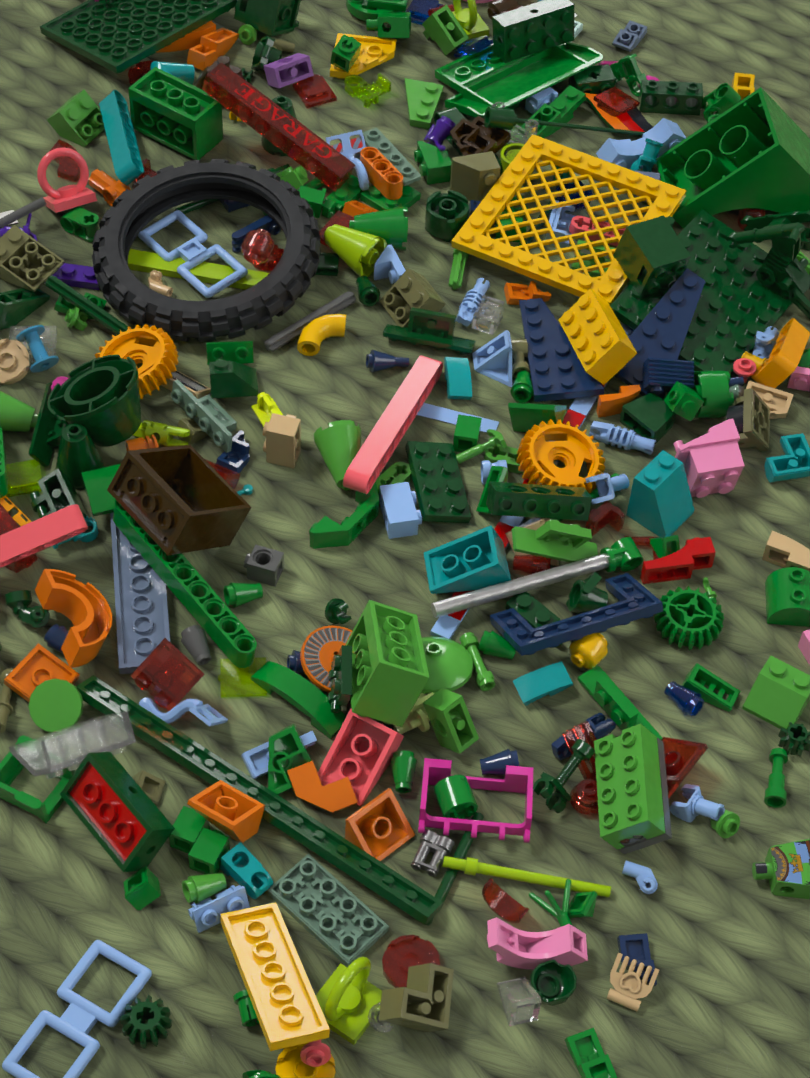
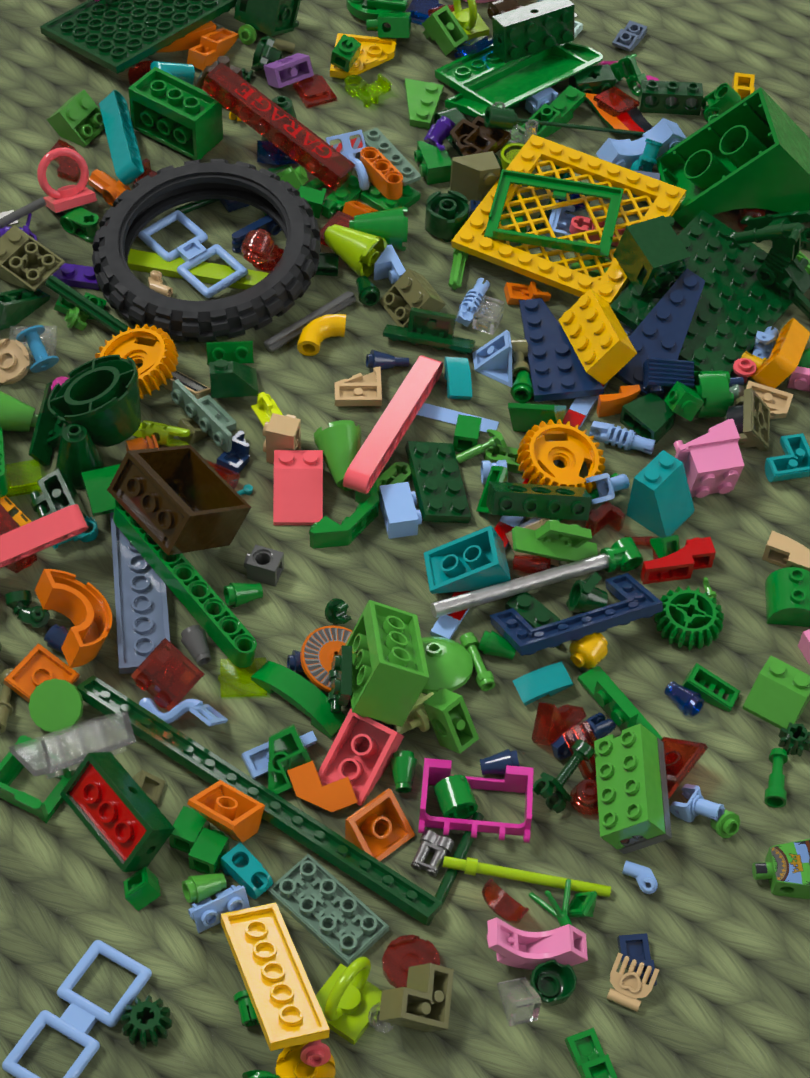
none -> clear blue slope [257,140,299,165]
none -> coral slope [273,450,323,526]
none -> tan wing [335,367,382,406]
none -> green door [484,169,624,258]
none -> clear red slope [531,702,587,746]

